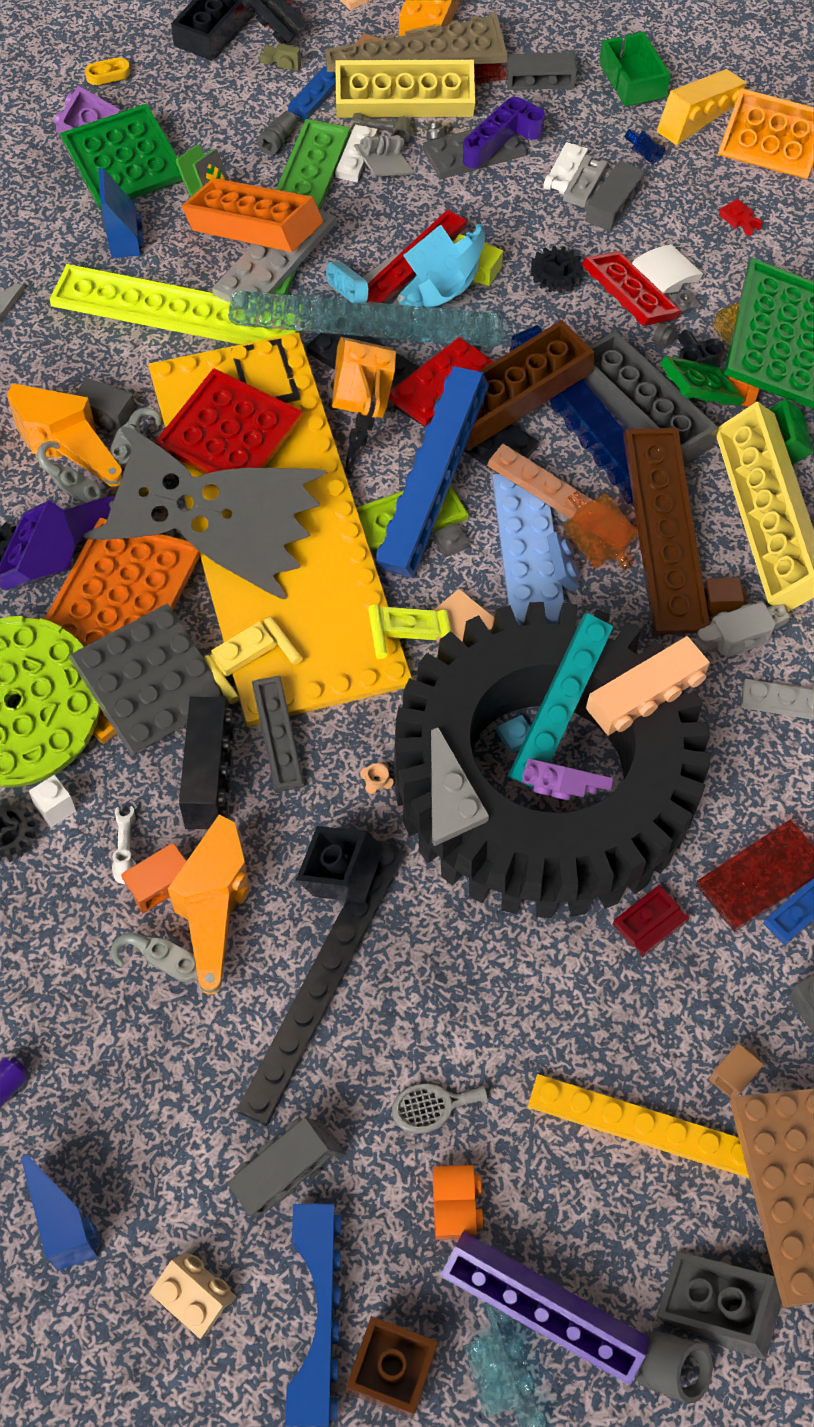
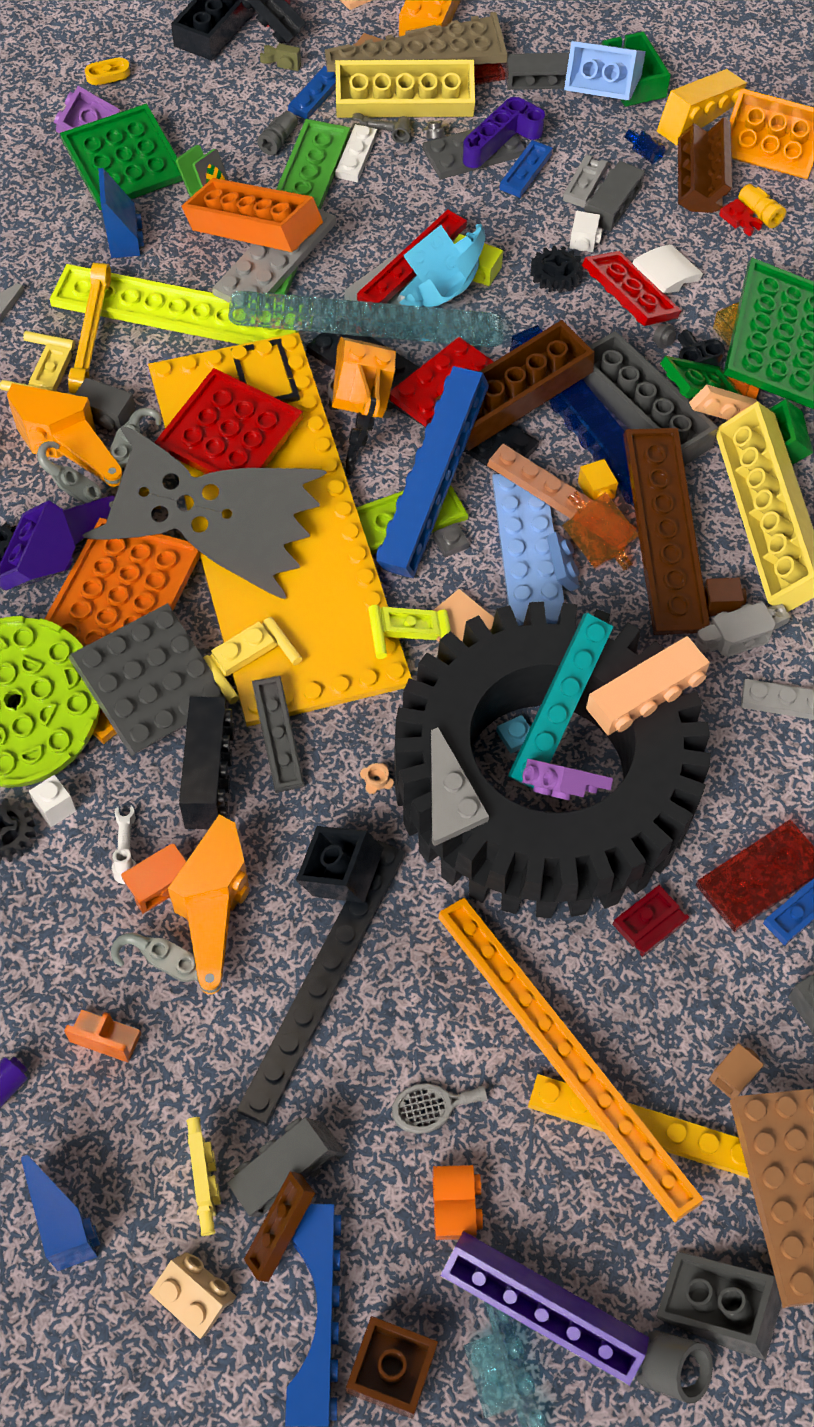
medium azure beam [326,262,368,303] -> none
light grey hinge [354,135,415,177] -> none
white plate [544,142,588,195] -> none
flat silver plate [670,290,699,314] -> none
none -> light yellow plate [0,331,75,391]
none -> orange panel [64,1009,141,1063]
none -> yellow piece [68,263,111,394]
none -> light yellow plate [186,1117,221,1236]
none -> reddish brown plate [244,1171,315,1282]
none -> light orange plate [438,898,704,1223]
none -> blue plate [499,140,553,198]
none -> light blue slope [564,41,646,100]
none -> white brick [569,211,602,252]
none -> yellow brick [578,459,618,504]
none -> reddish brown brick [678,117,732,213]
none -> light nougat plate [689,385,757,420]
none -> yellow axle [738,184,786,228]

